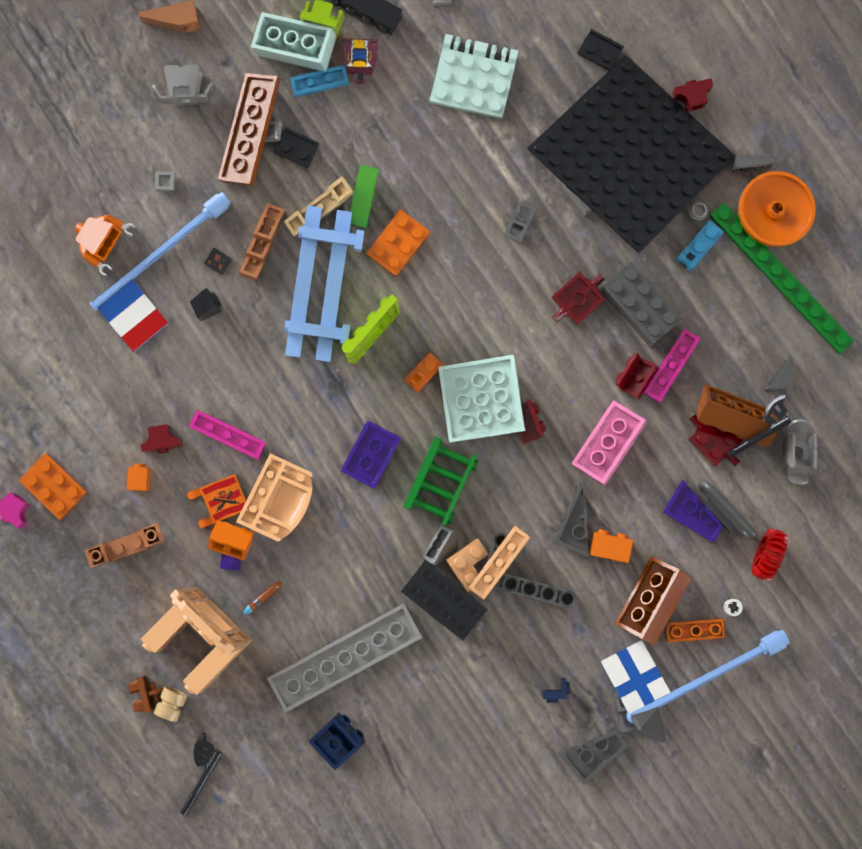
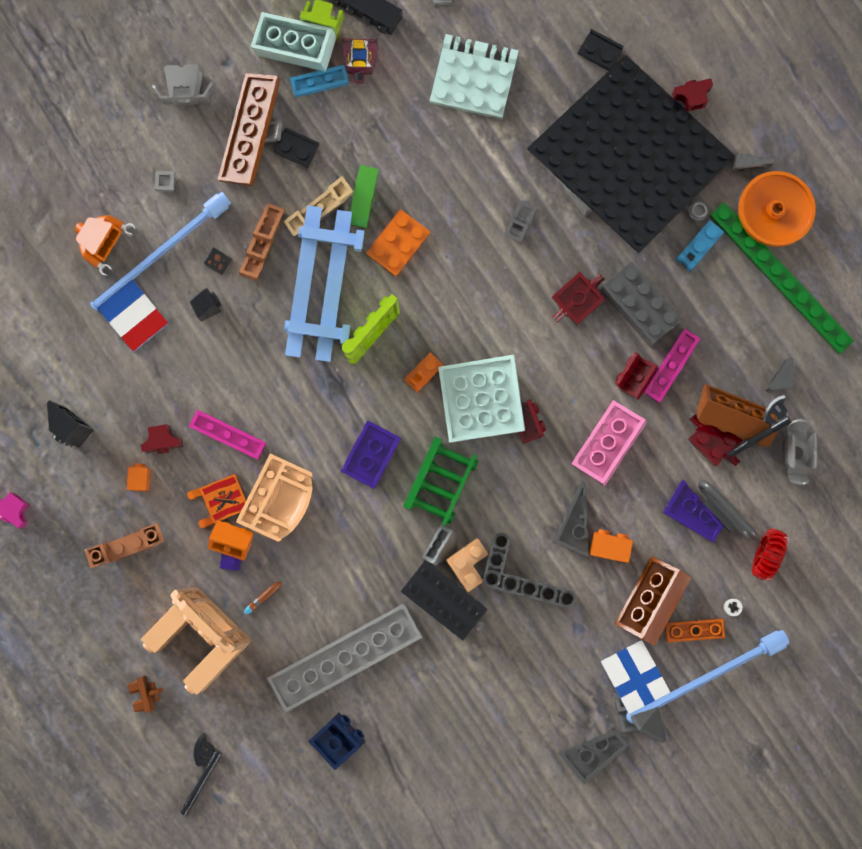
orange plate [19,453,88,520] -> none
nougat slope [138,0,201,33] -> none
tan wheel [154,686,188,722] -> none
light nougat tile [468,526,530,600] -> none
dark blue bracket [542,677,570,703] -> none
none -> black slope [47,400,94,447]

